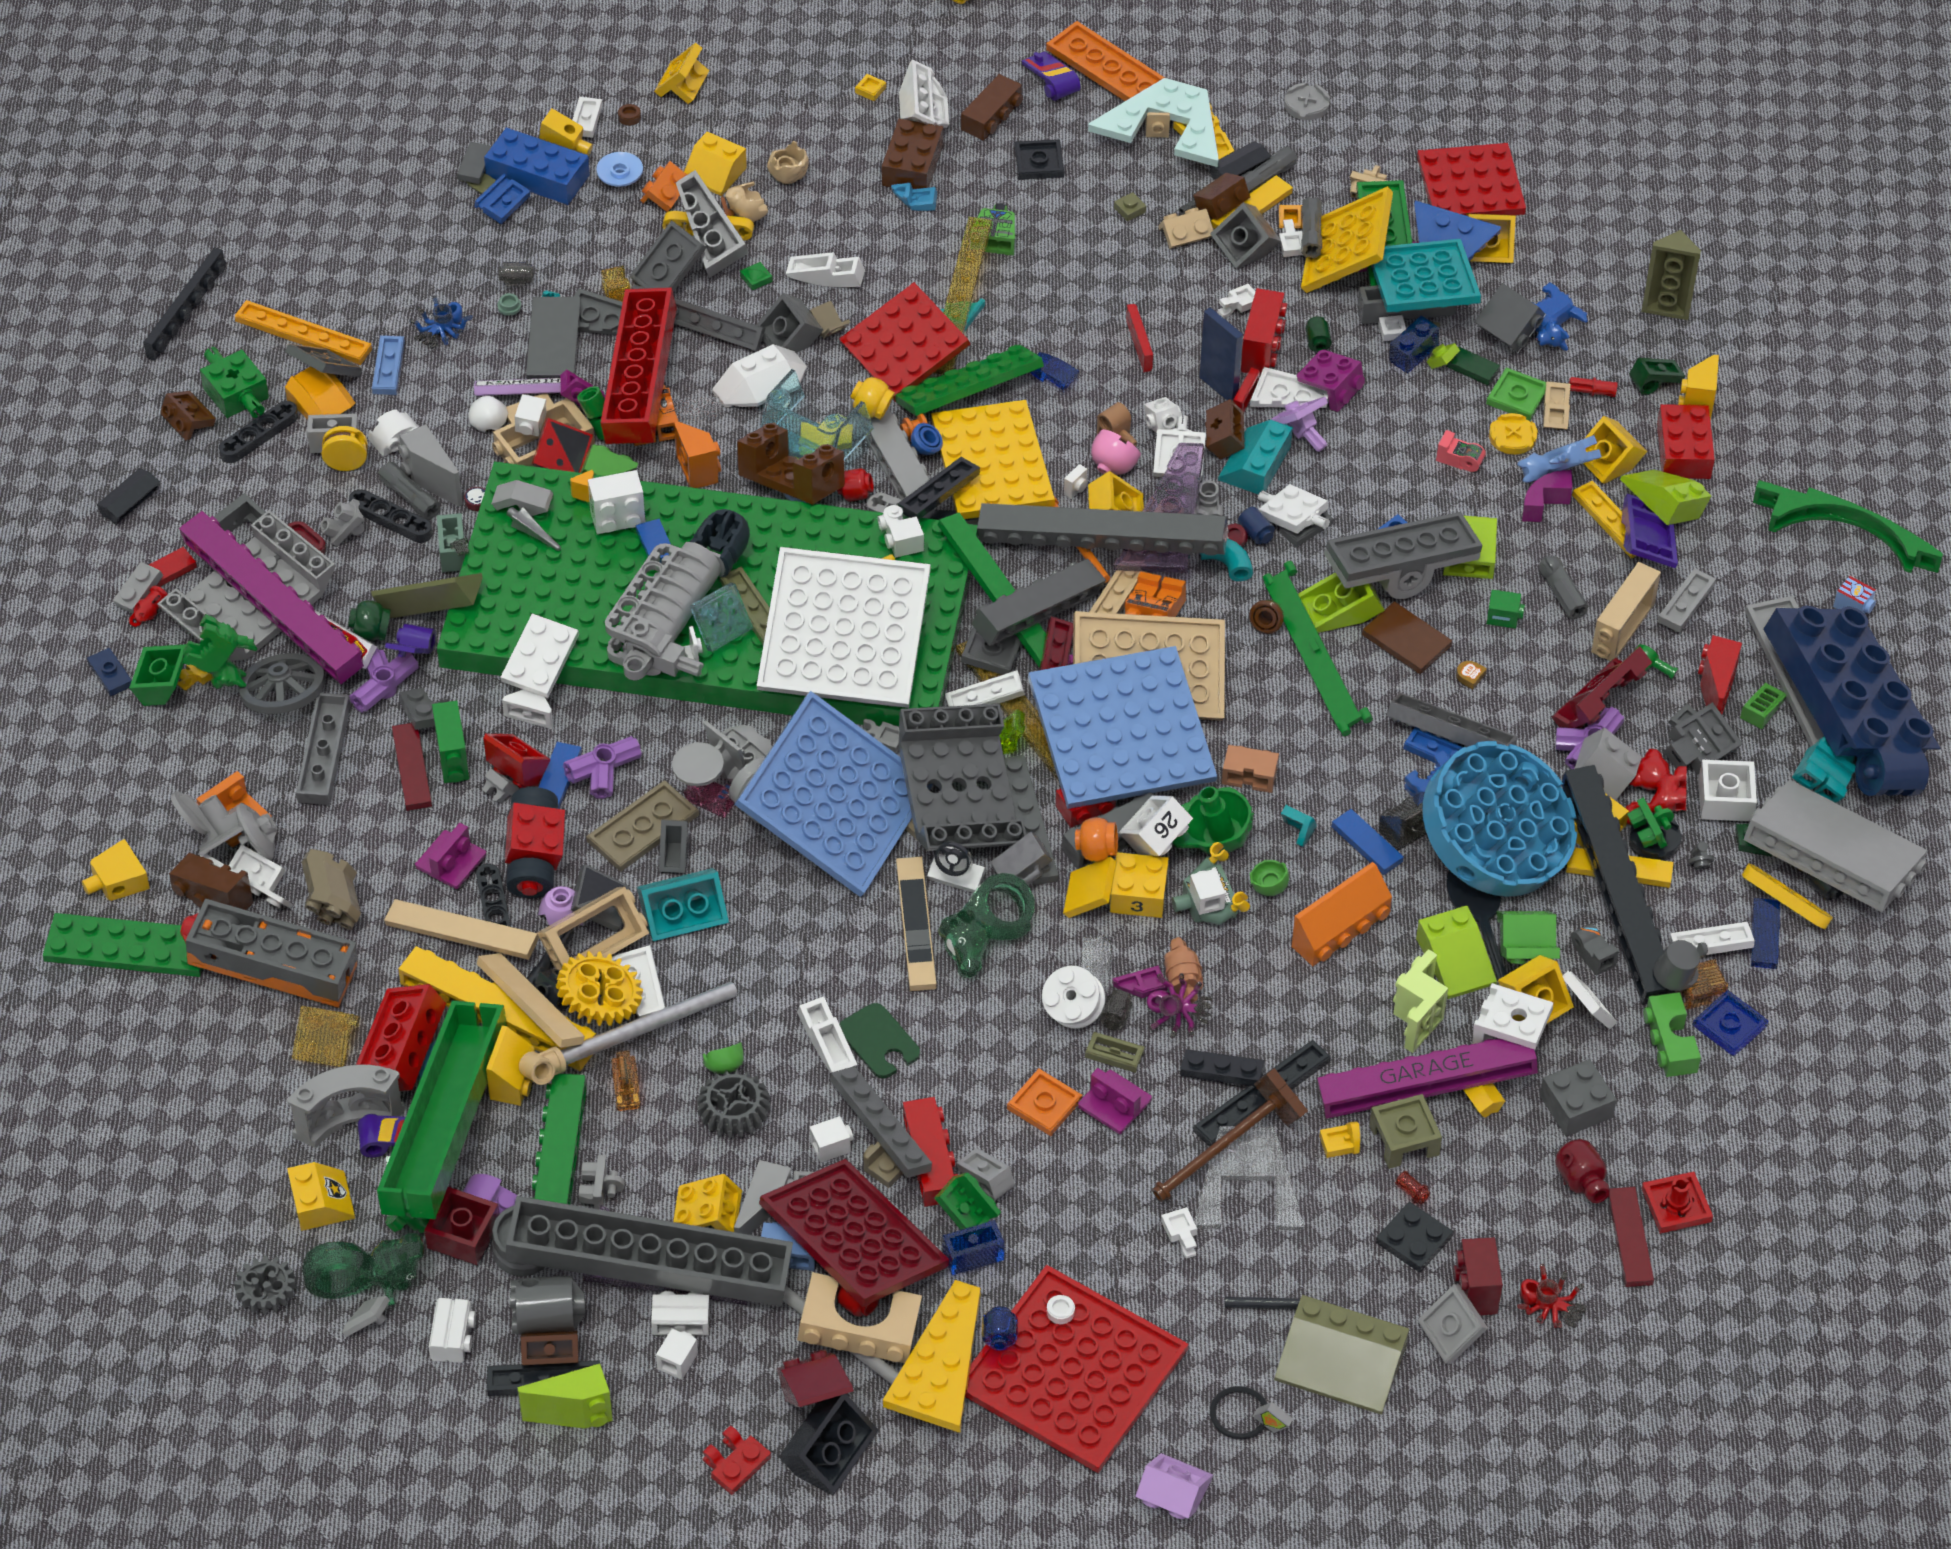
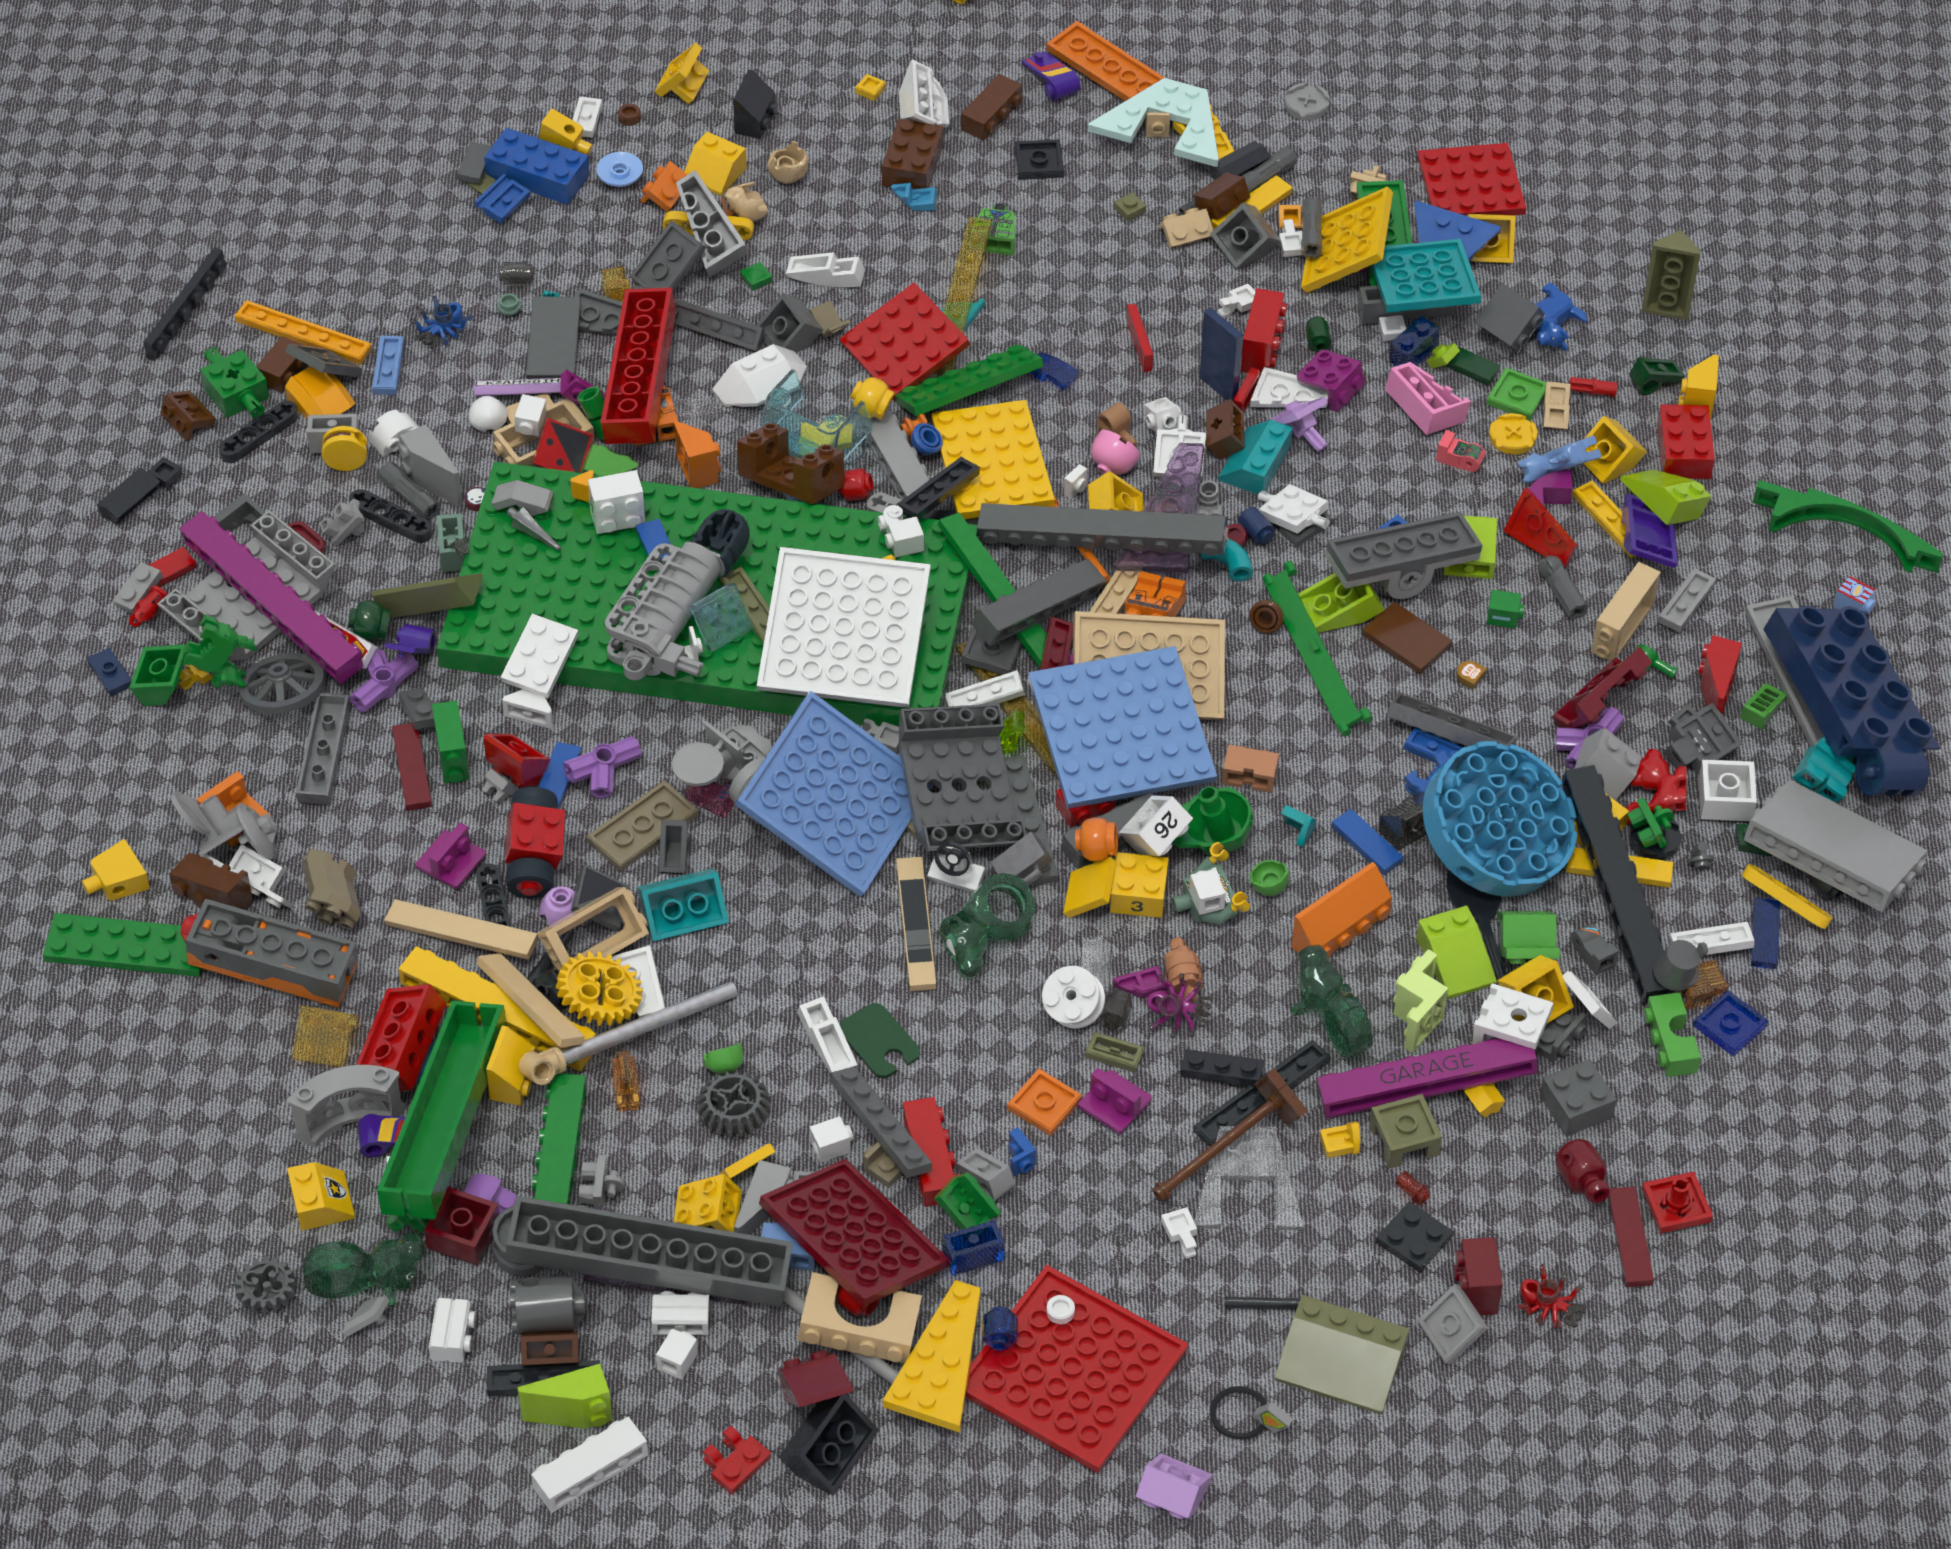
none -> black plate [149,457,183,489]
none -> reddish brown brick [256,336,308,393]
none -> white brick [531,1416,648,1513]
none -> yellow tile [719,1143,775,1179]
none -> black slope [733,69,778,139]
none -> blue bracket [1008,1127,1036,1176]
none -> clear green animal [1291,944,1373,1058]
none -> bright pink wedge [1385,362,1471,435]
none -> red wing [1504,488,1578,567]
none -> dark grey bracket [1534,1012,1587,1063]

